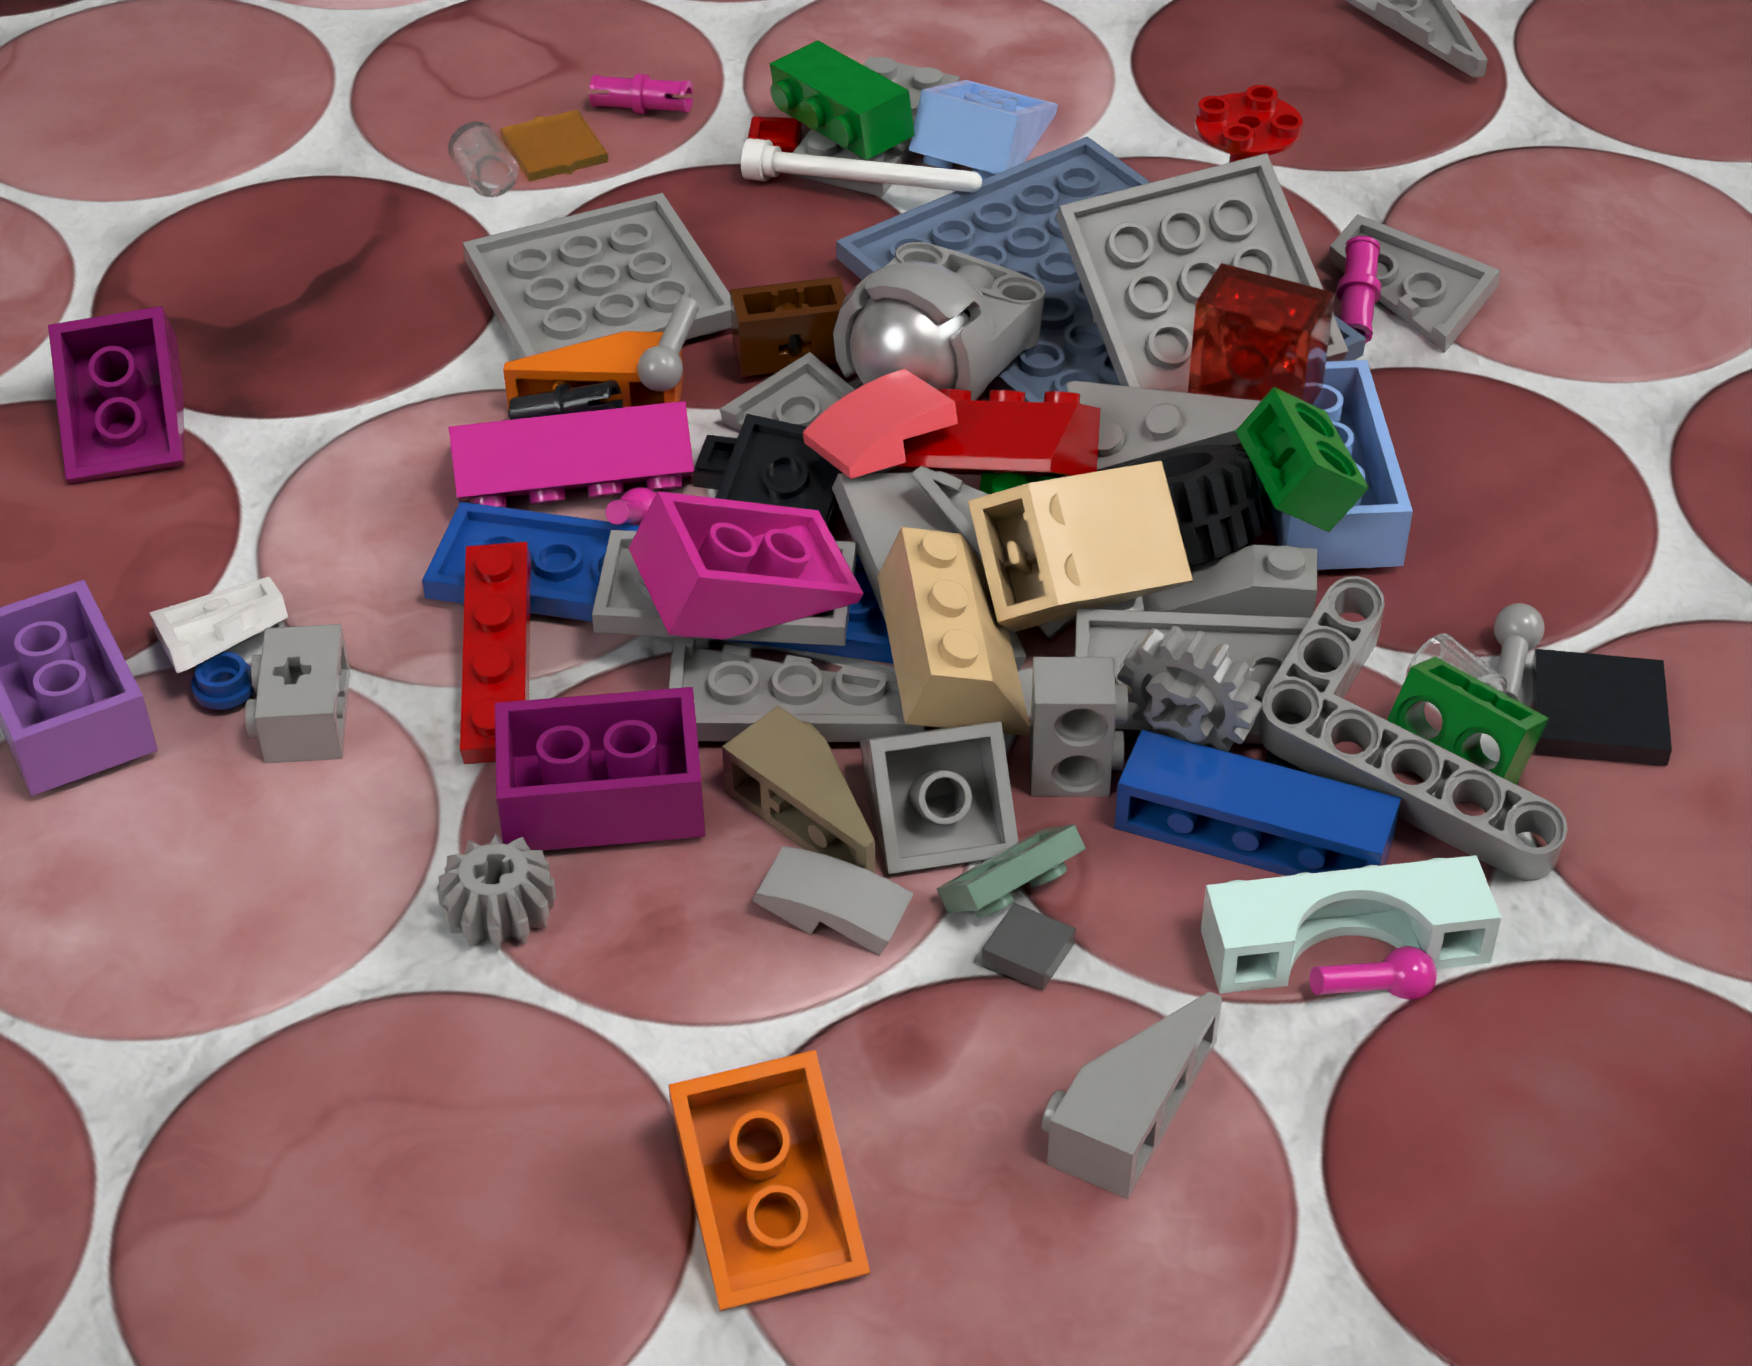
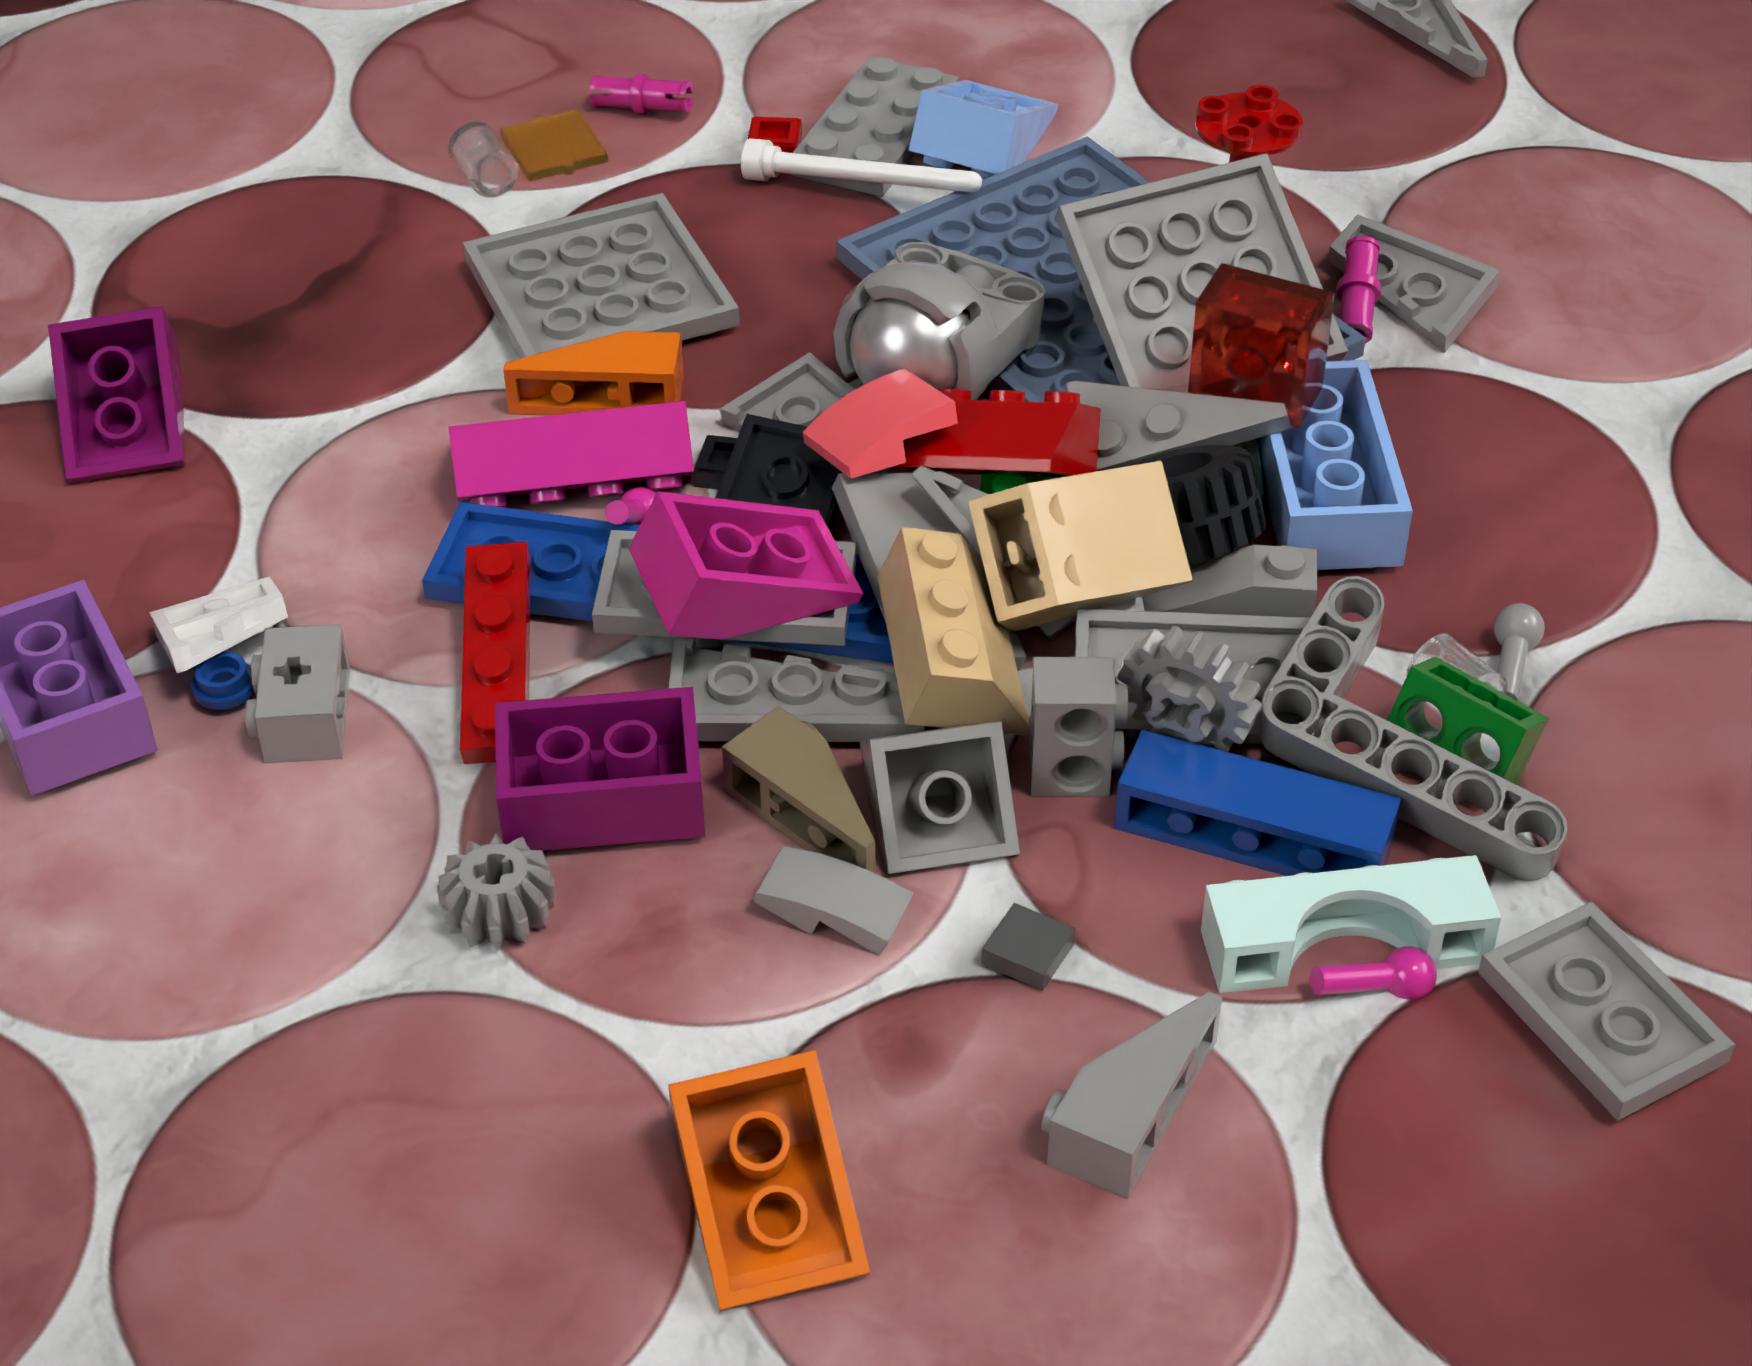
black axle [508,380,623,420] -> none
light grey bar [637,296,699,392] -> none
reddish brown brick [730,276,846,377] -> none
green brick [769,40,915,160] -> none
sand green plate [936,824,1086,918] -> none
green brick [1235,387,1369,532] -> none
black tile [1532,649,1672,766] -> none
none -> light grey plate [1478,901,1736,1121]

